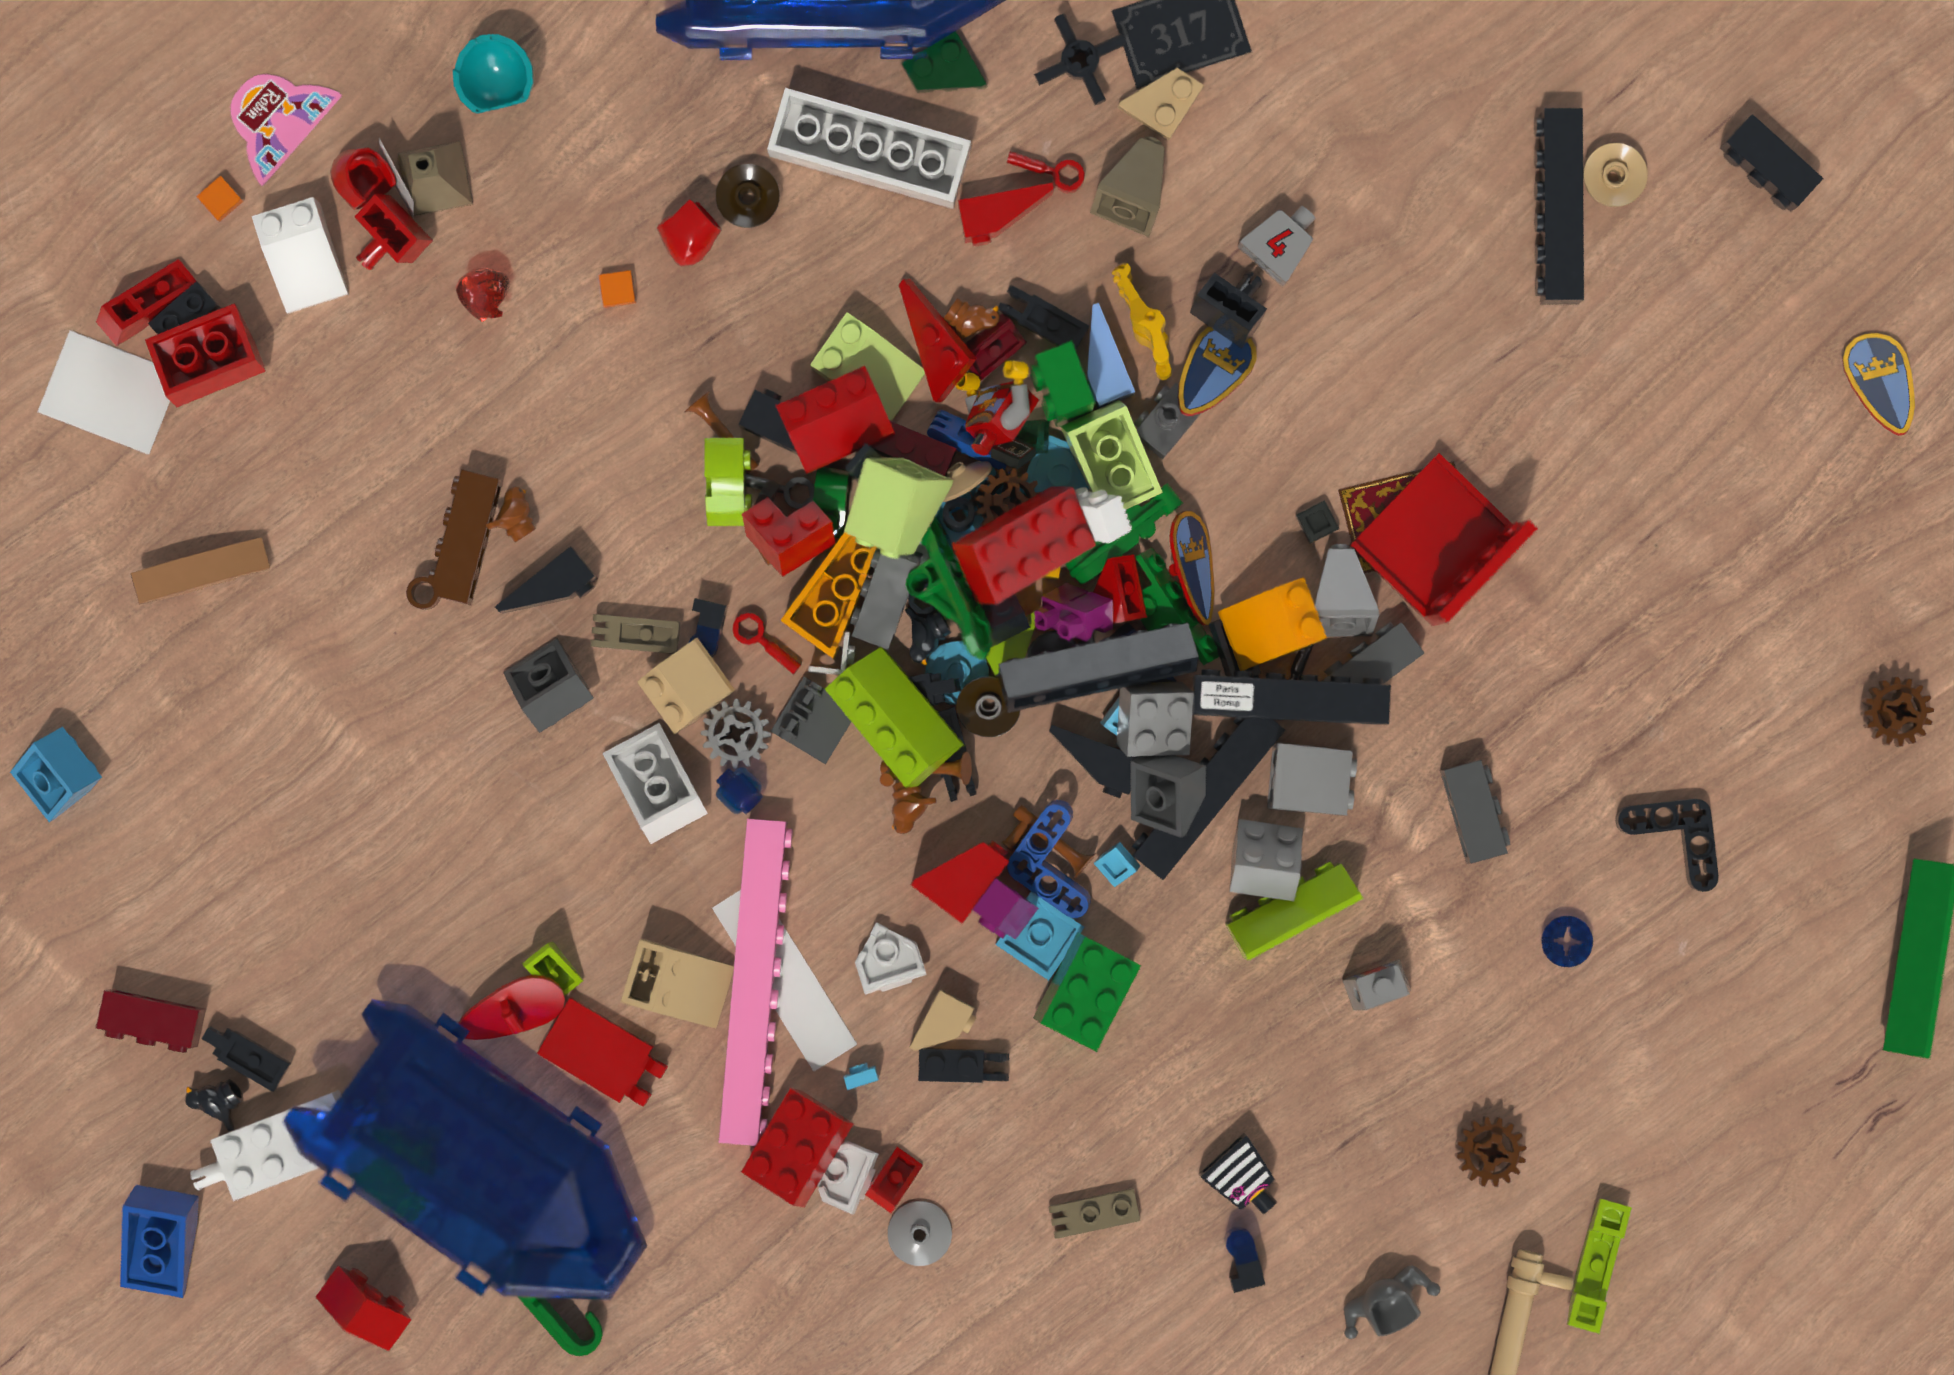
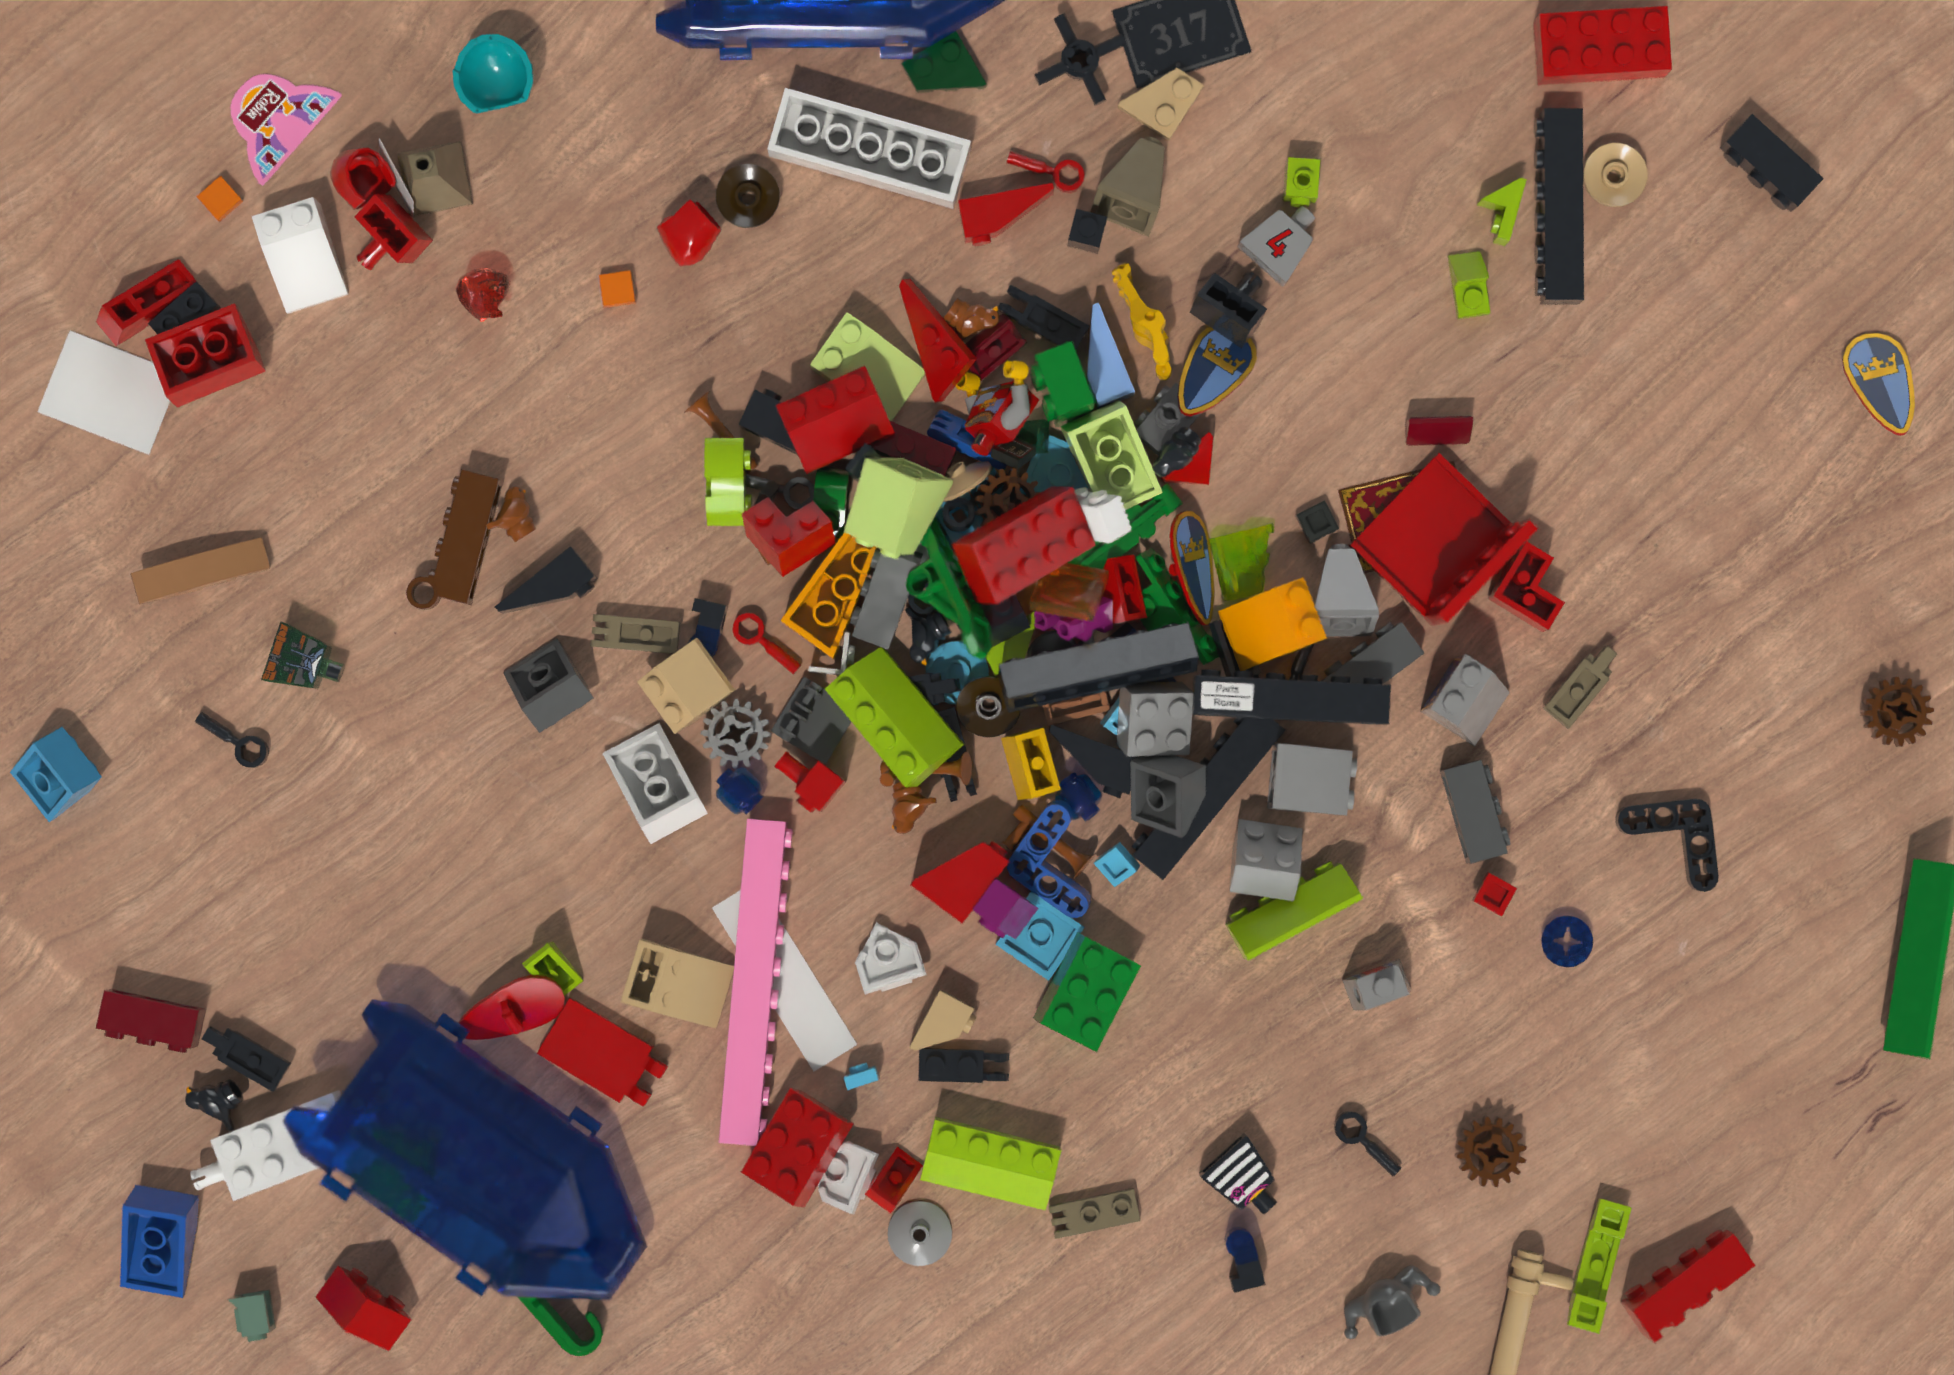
none -> black piece [195,712,269,768]
none -> sand green window [228,1290,276,1342]
none -> torso [261,622,345,689]
none -> red brick [774,751,846,813]
none -> lime slope [920,1117,1061,1210]
none -> yellow brick [1001,728,1061,800]
none -> clear orange tile [1030,563,1109,621]
none -> nougat tile [1043,692,1110,726]
none -> clear blue head [1055,772,1102,822]
none -> black brick [1067,209,1107,254]
none -> black animal [1152,427,1201,477]
none -> red slope [1160,432,1213,485]
none -> clear neon green slope [1209,523,1274,601]
none -> lime brick [1283,157,1320,207]
none -> black piece [1334,1111,1402,1177]
none -> dark red slope [1405,416,1473,446]
none -> light grey slope [1420,654,1510,746]
none -> lime slope [1448,251,1491,319]
none -> red tile [1472,872,1517,916]
none -> lime slope [1477,178,1527,246]
none -> red brick [1488,541,1565,632]
none -> red brick [1533,6,1672,85]
none -> dark tan hinge [1543,646,1617,729]
none -> red wedge [1620,1229,1756,1344]

